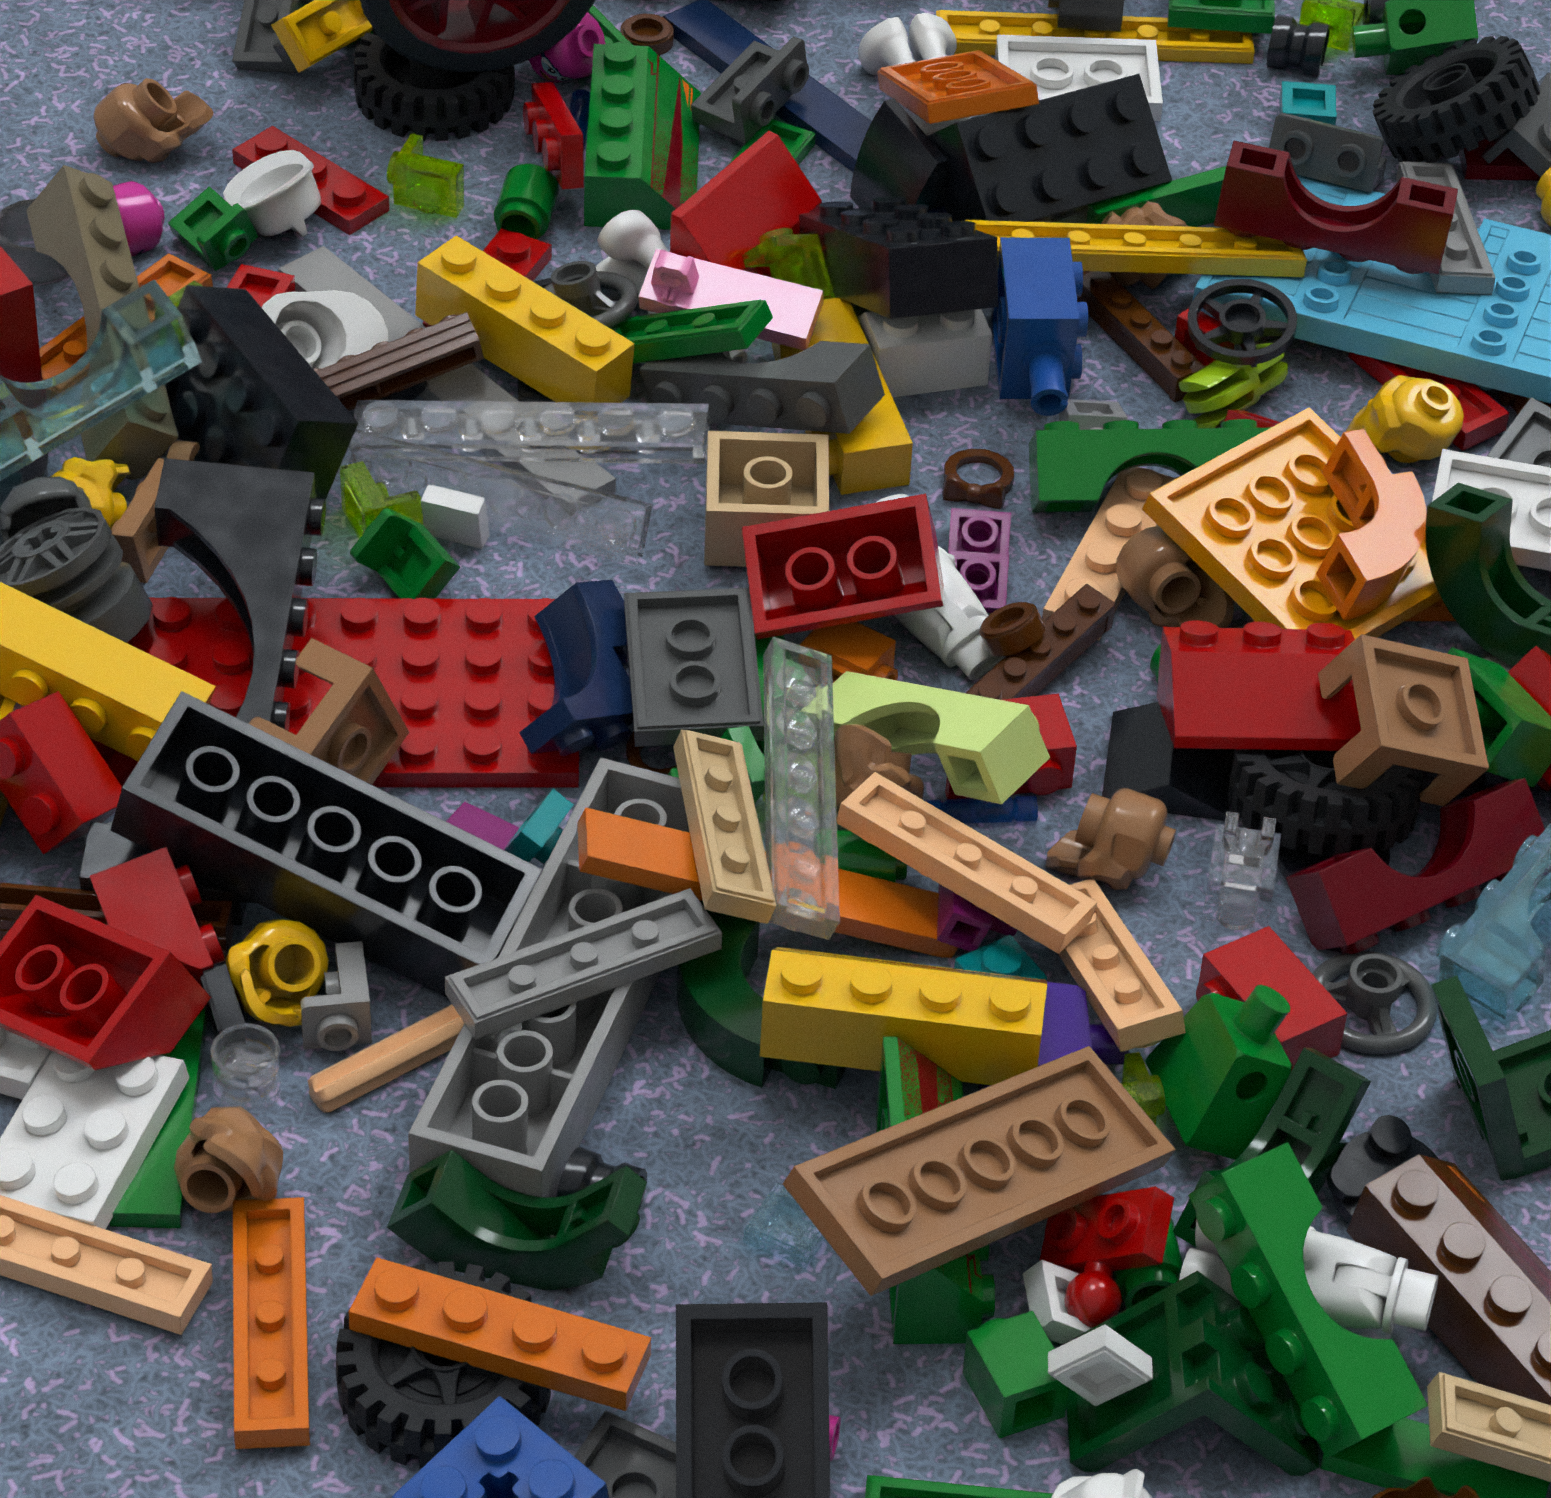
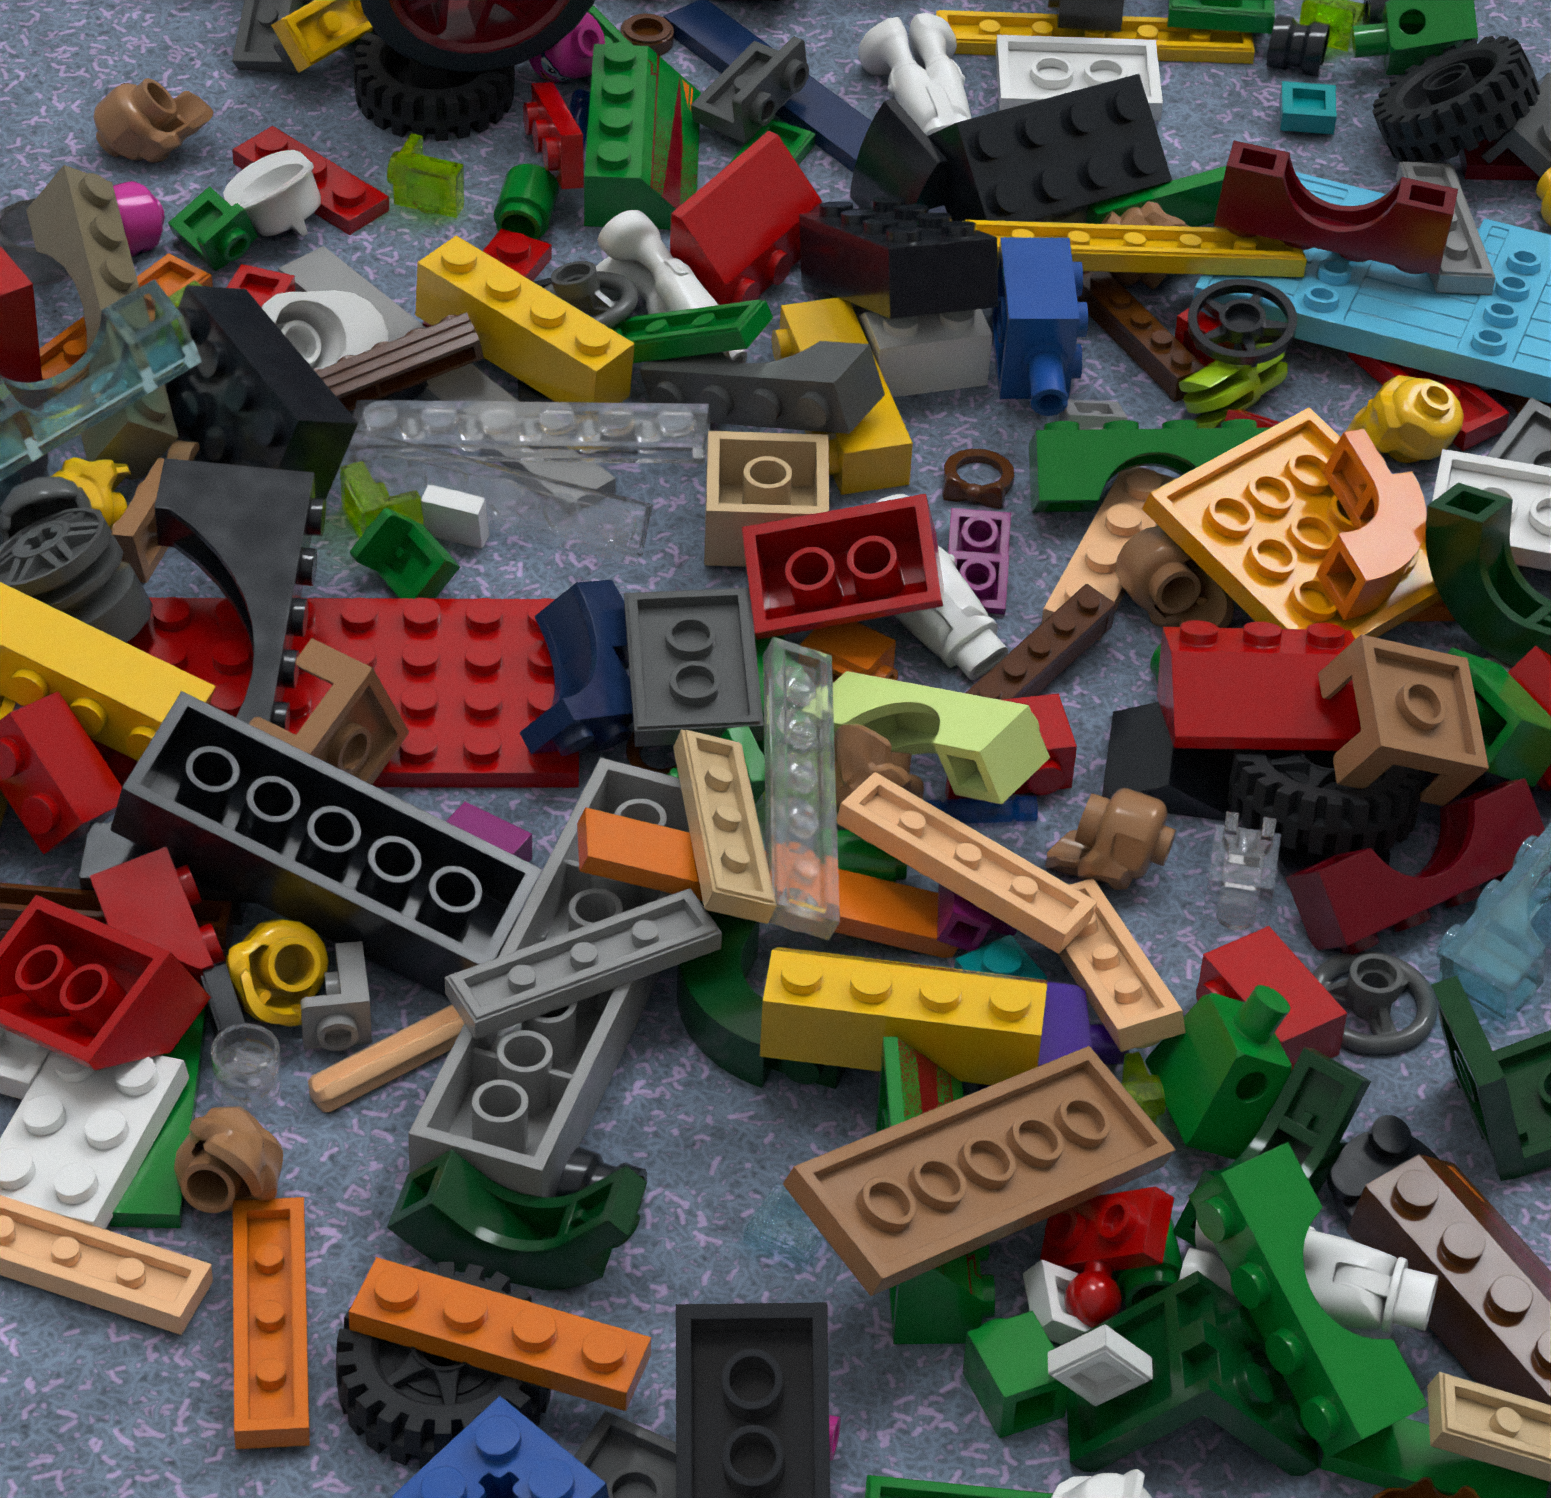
teal plate [503,788,574,864] -> none
hinge [638,249,823,350] -> none
clear neon green bracket [742,228,835,299] -> none
orange tile [877,50,1039,124] -> none
reddish brown tile [979,602,1045,657] -> none
dark grey bracket [1269,113,1387,193] -> none

